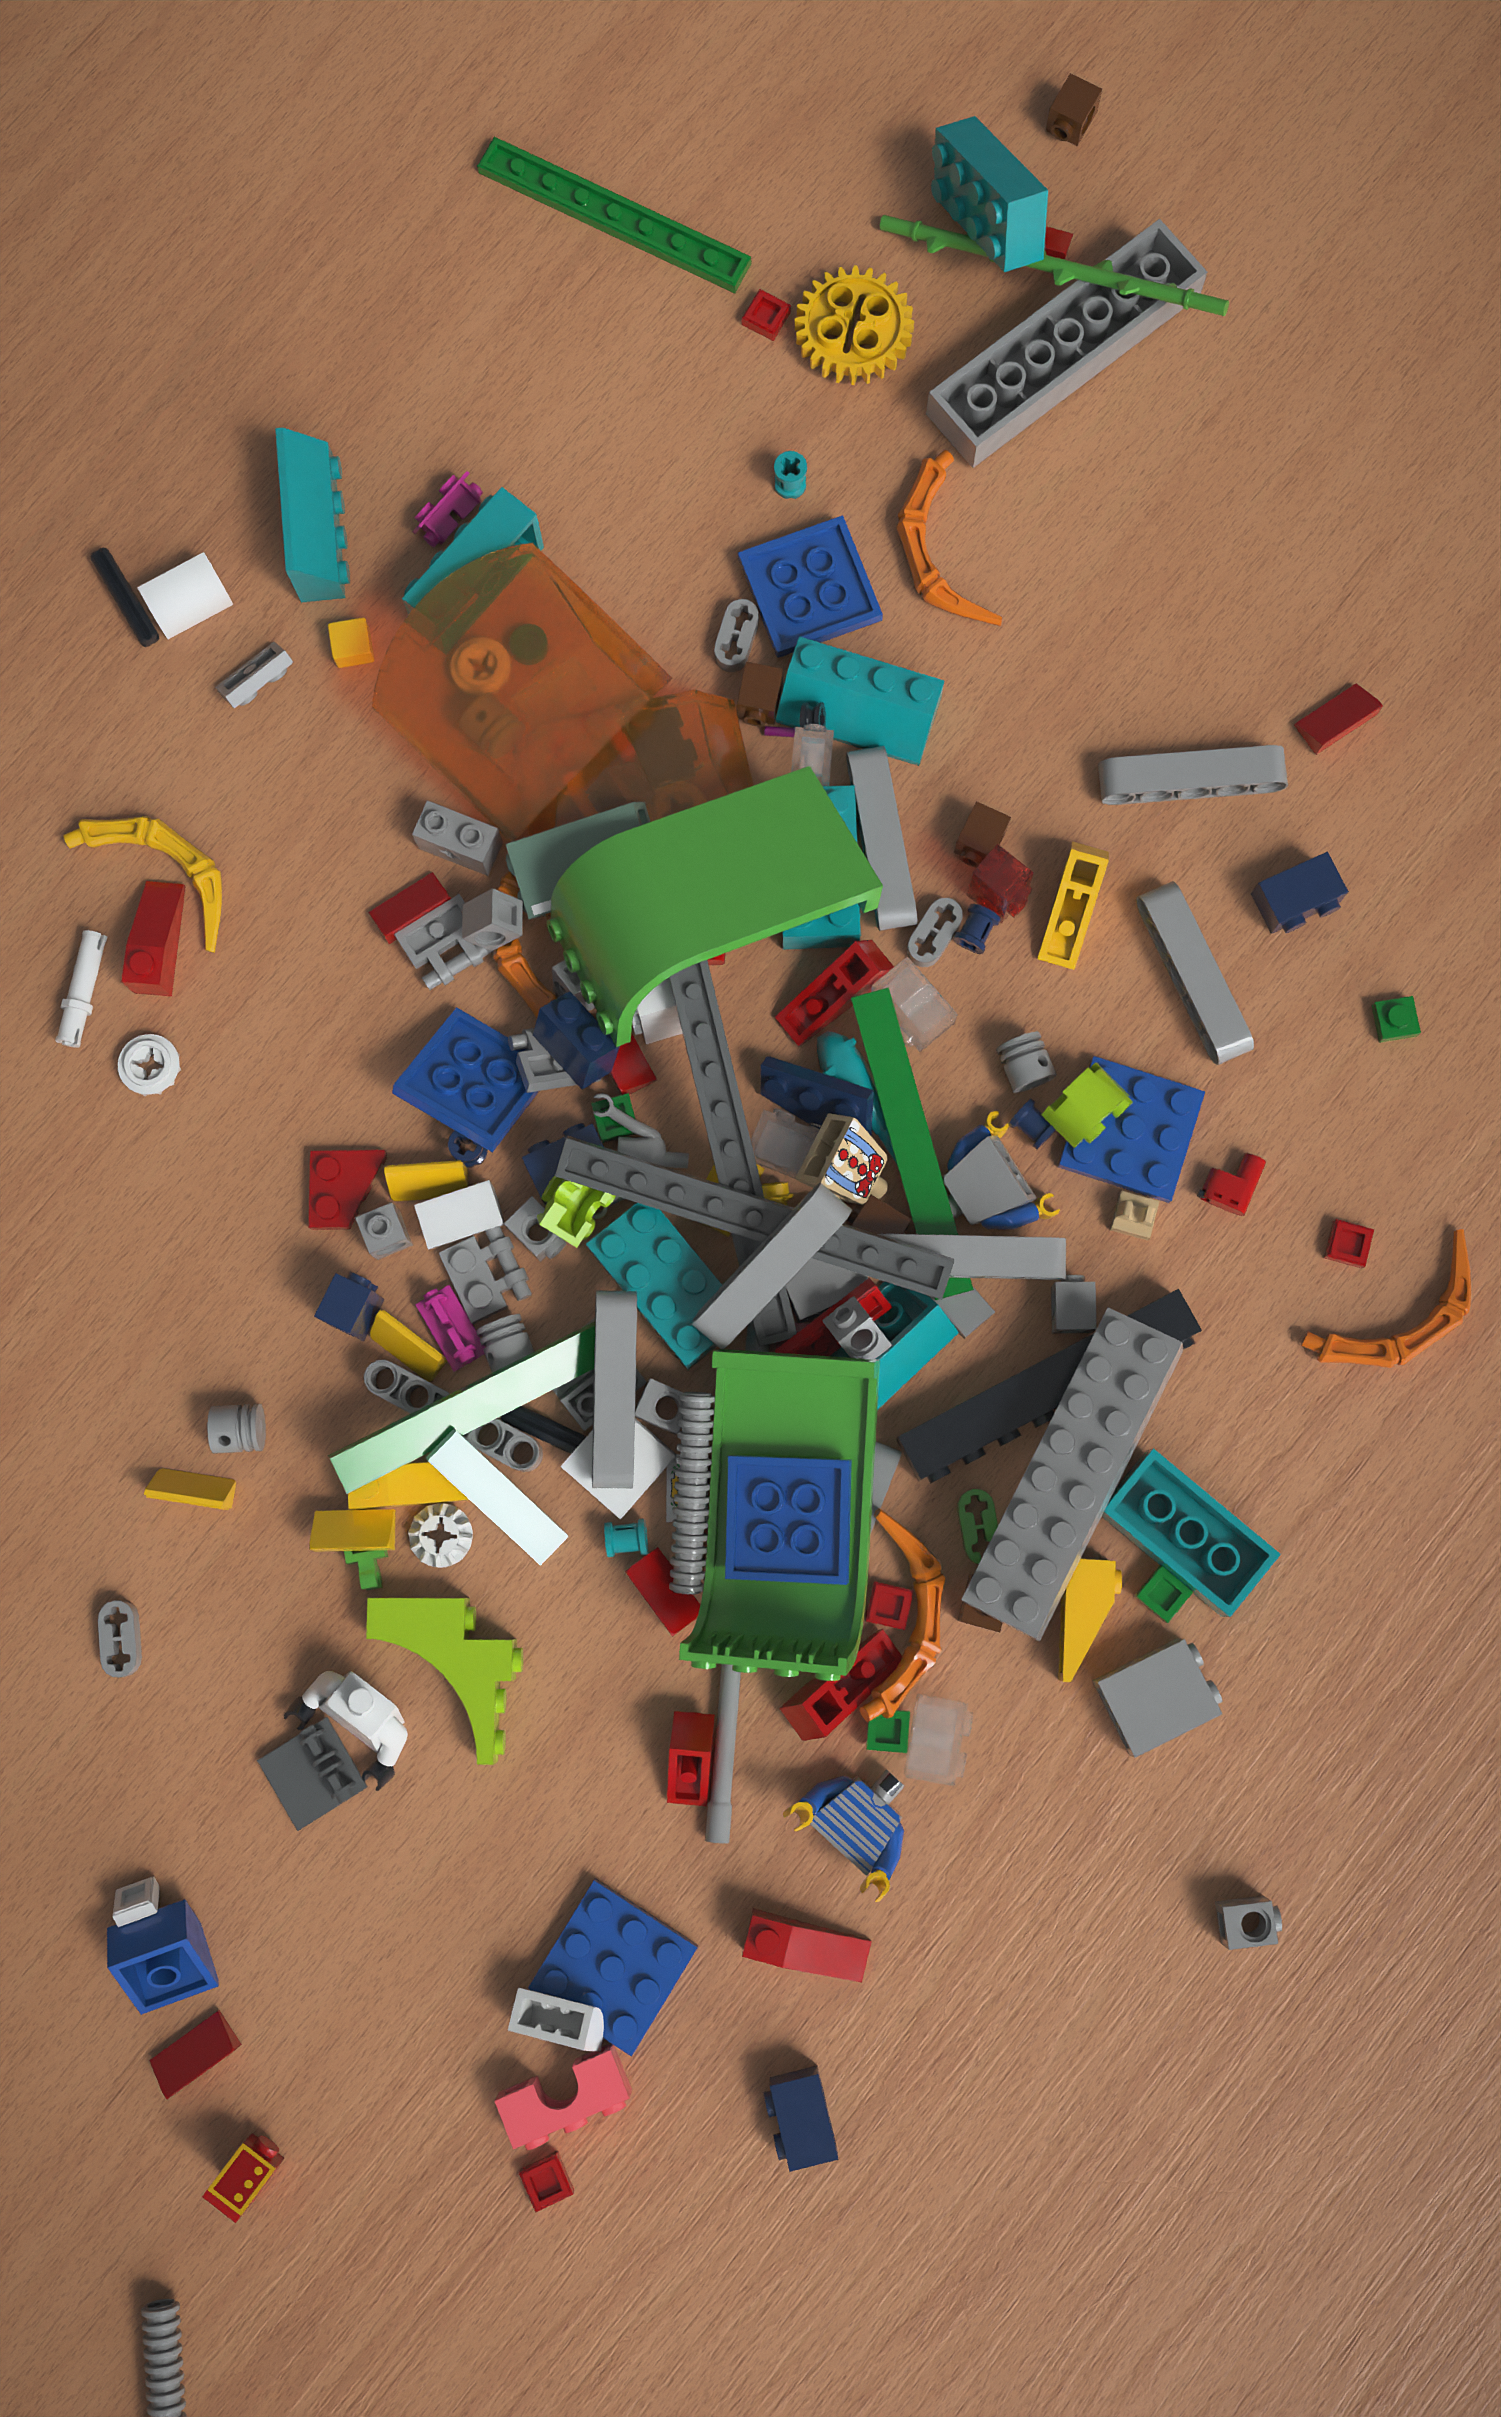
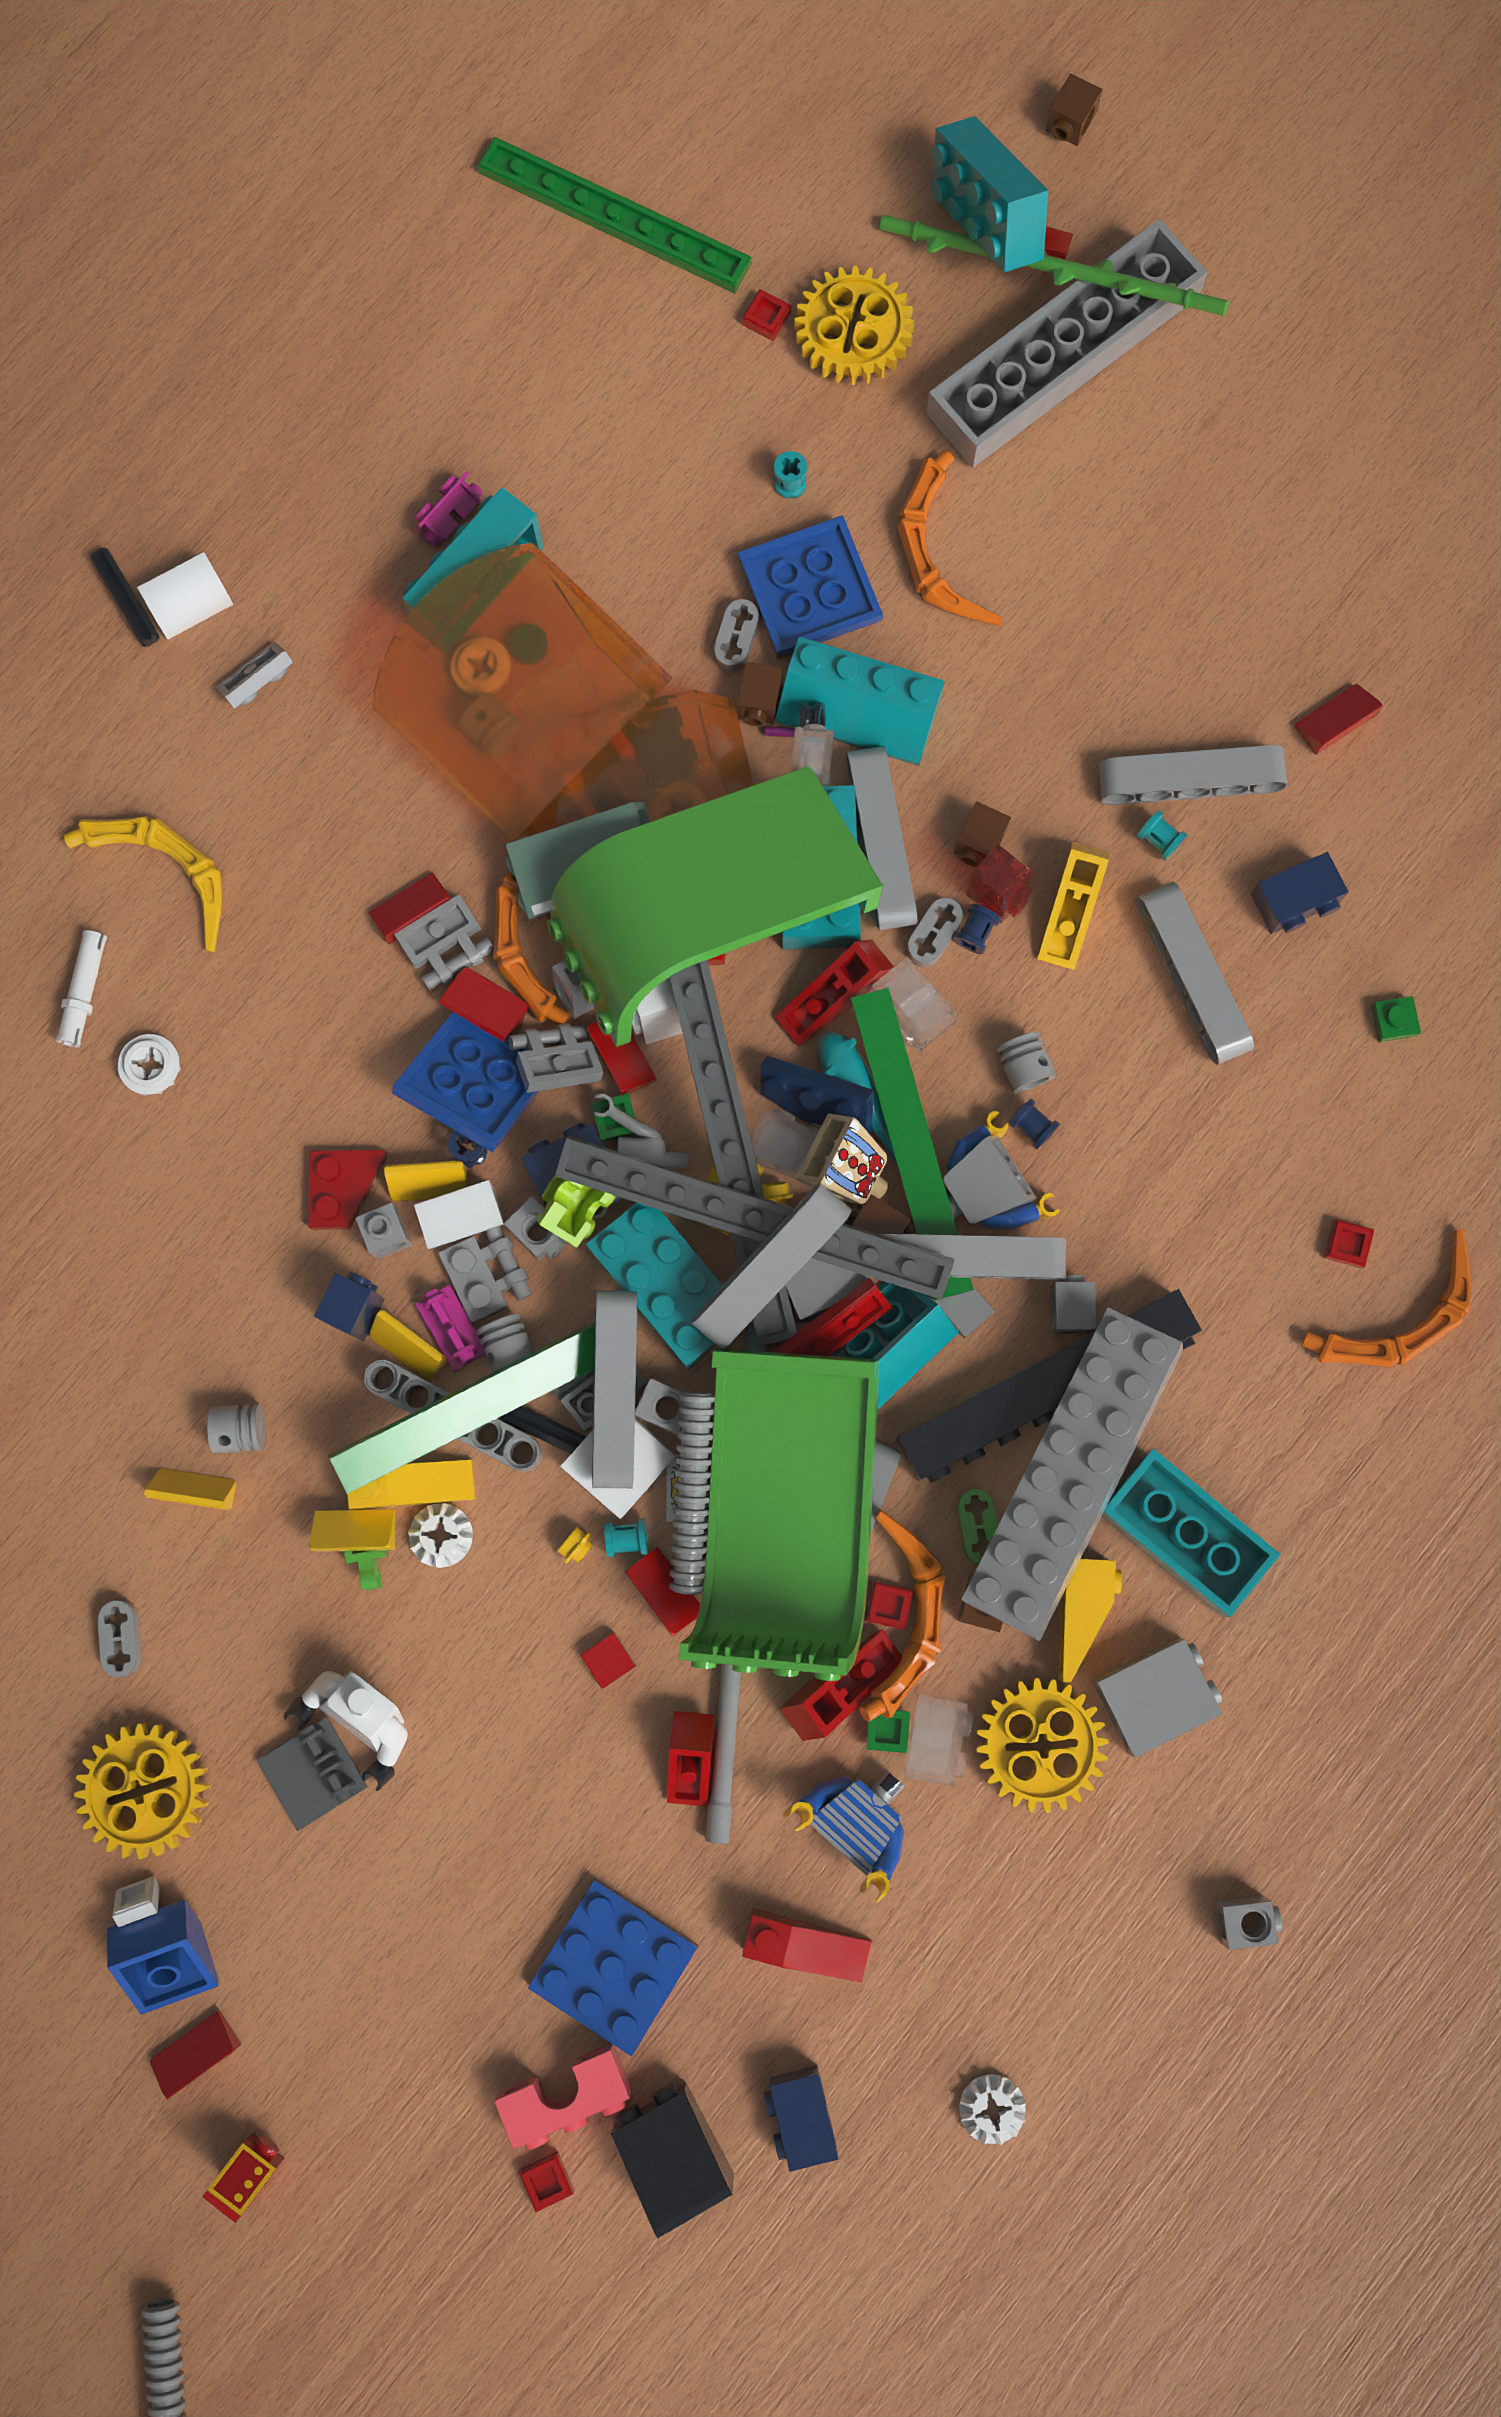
red slope [121,881,186,996] -> none
teal slope [275,427,350,603] -> none
yellow piece [328,617,375,668] -> none
lime arch [366,1598,523,1765] -> none
light grey brick [412,800,503,876] -> none
light aqua tile [426,1428,568,1565] -> none
light grey brick [462,888,523,951] -> none
white brick [508,1988,604,2051] -> none
dark blue brick [533,991,620,1090] -> none
blue plate [725,1455,852,1585] -> none
light grey brick [822,1296,892,1359] -> none
lime cylinder [1041,1062,1133,1148] -> none
blue plate [1058,1056,1205,1203] -> none
tan tile [1110,1191,1160,1241] -> none
green plate [1134,1566,1193,1623] -> none
red piece [1197,1153,1266,1216] -> none
none -> yellow gear [74,1723,210,1859]
none -> red slope [439,967,529,1042]
none -> yellow plate [557,1527,593,1564]
none -> red tile [580,1632,636,1689]
none -> black slope [611,2083,734,2239]
none -> white gear [959,2074,1026,2145]
none -> yellow gear [975,1677,1109,1813]
none -> teal bush [1136,810,1188,861]

